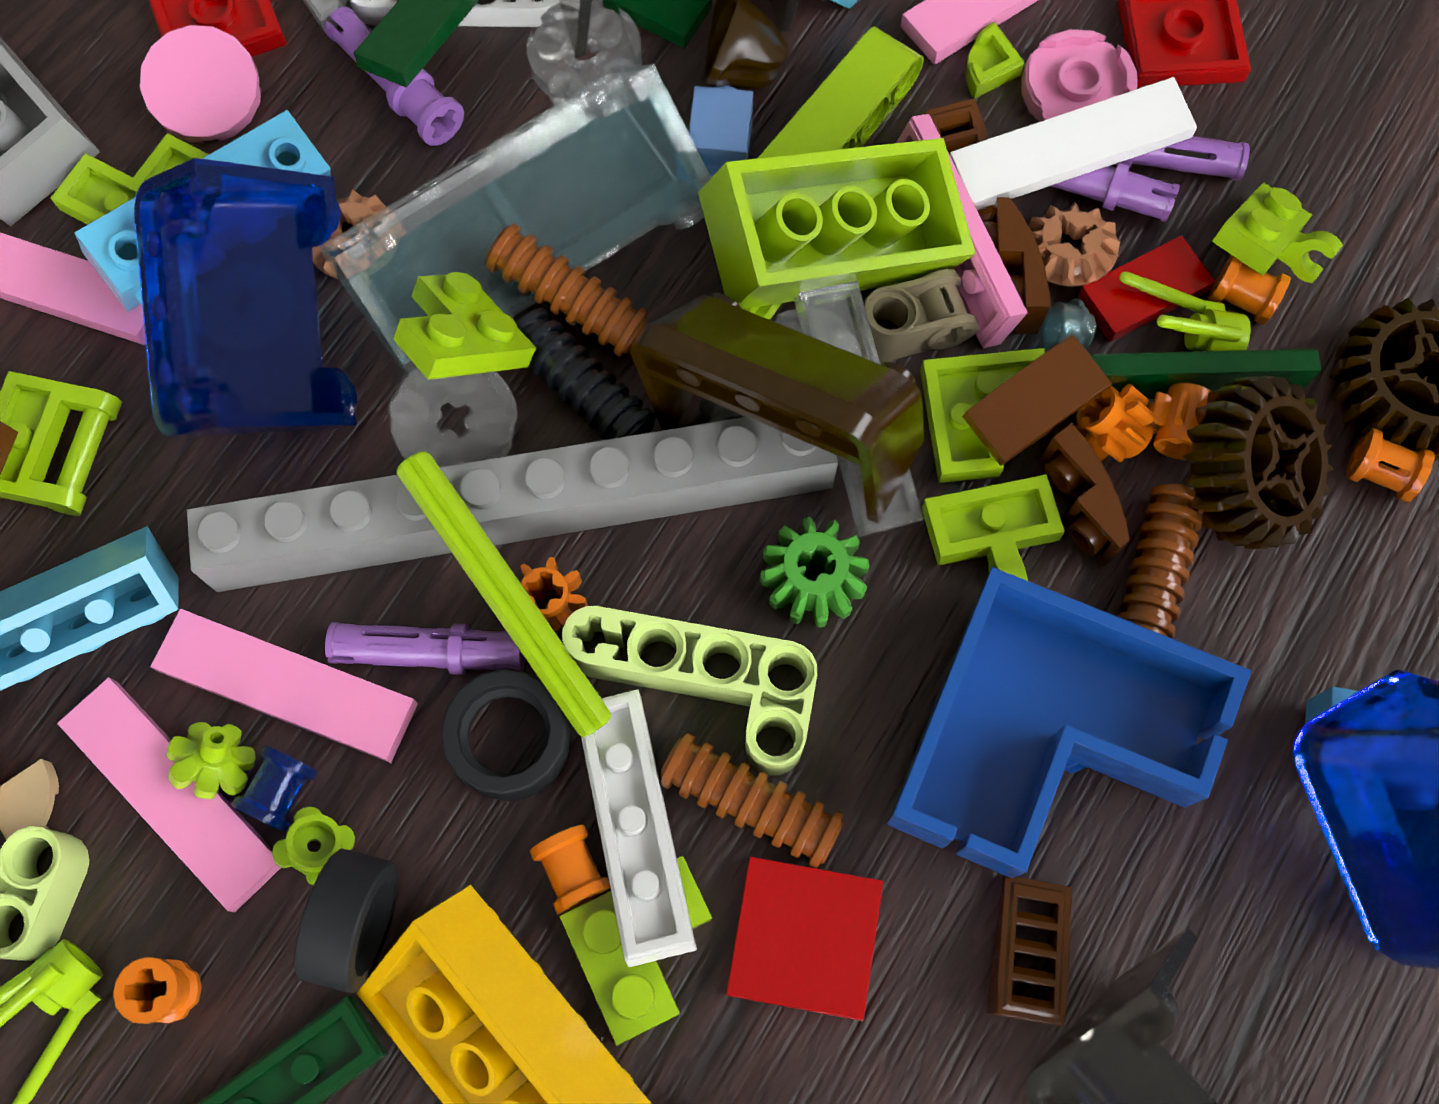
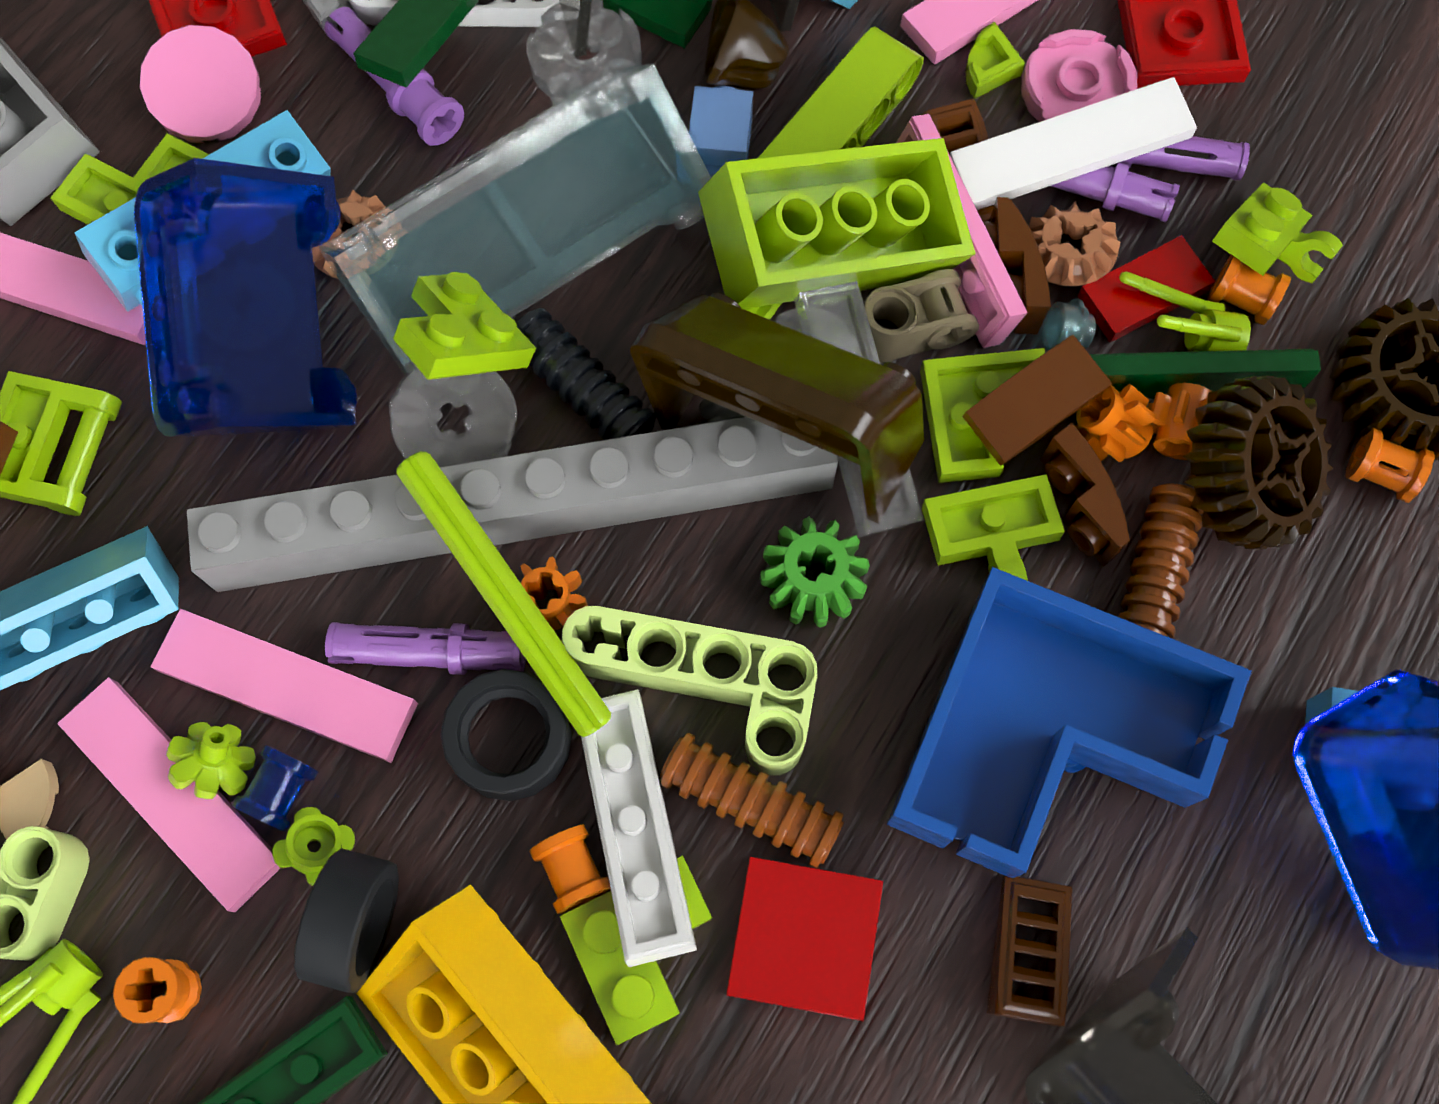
dark orange piece [486,223,649,357] -> none

